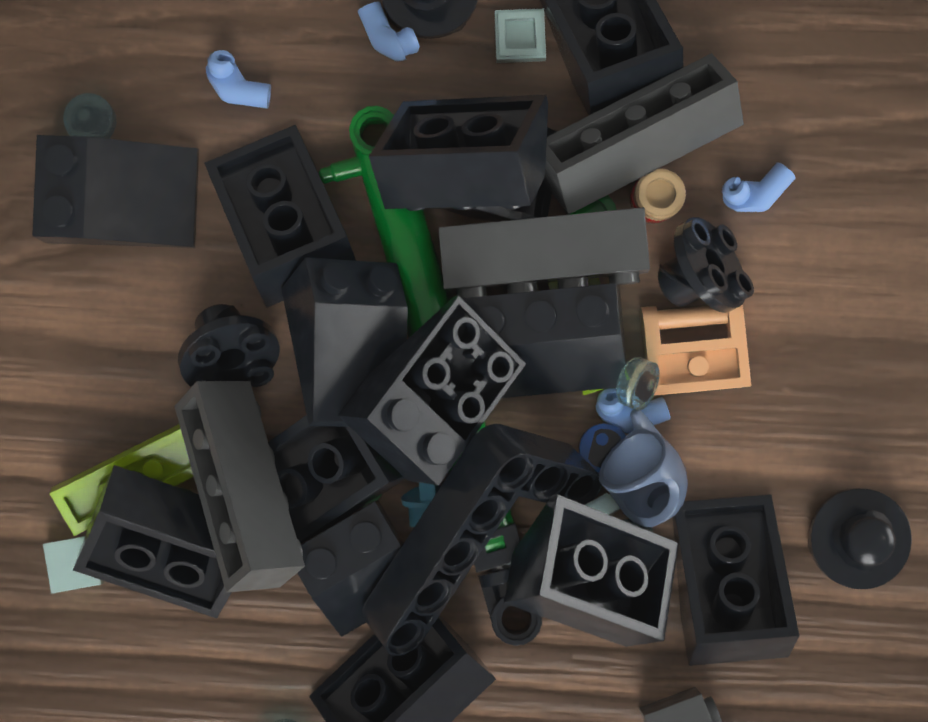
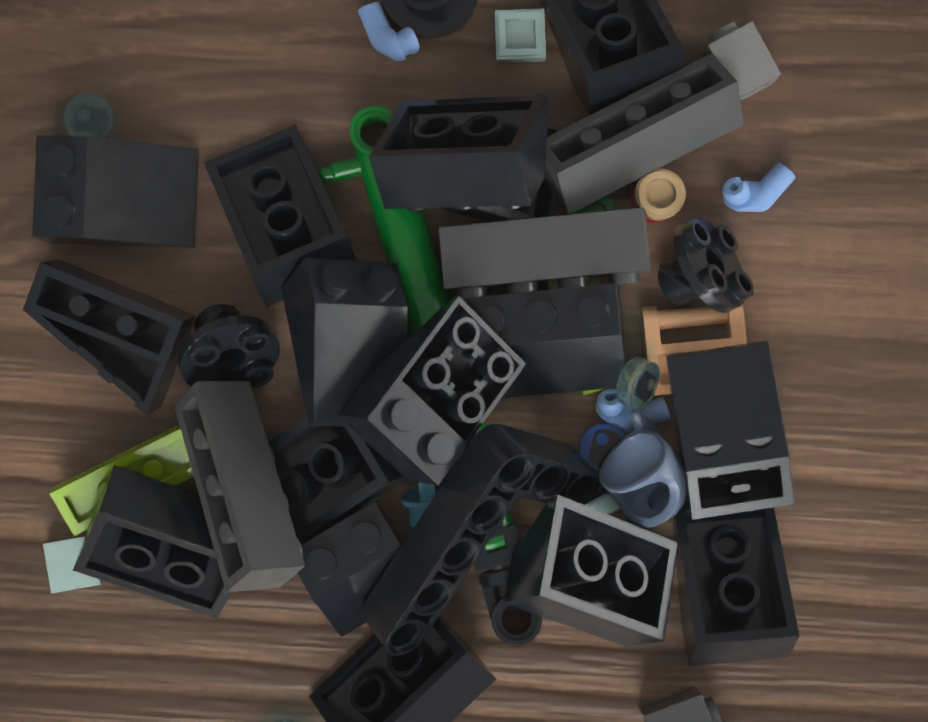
light blue arm [206,50,271,109] -> none
black plate [808,488,912,589] -> none
none -> black wedge [23,259,196,415]
none -> black slope [666,340,795,520]
none -> light grey brick [701,21,781,101]

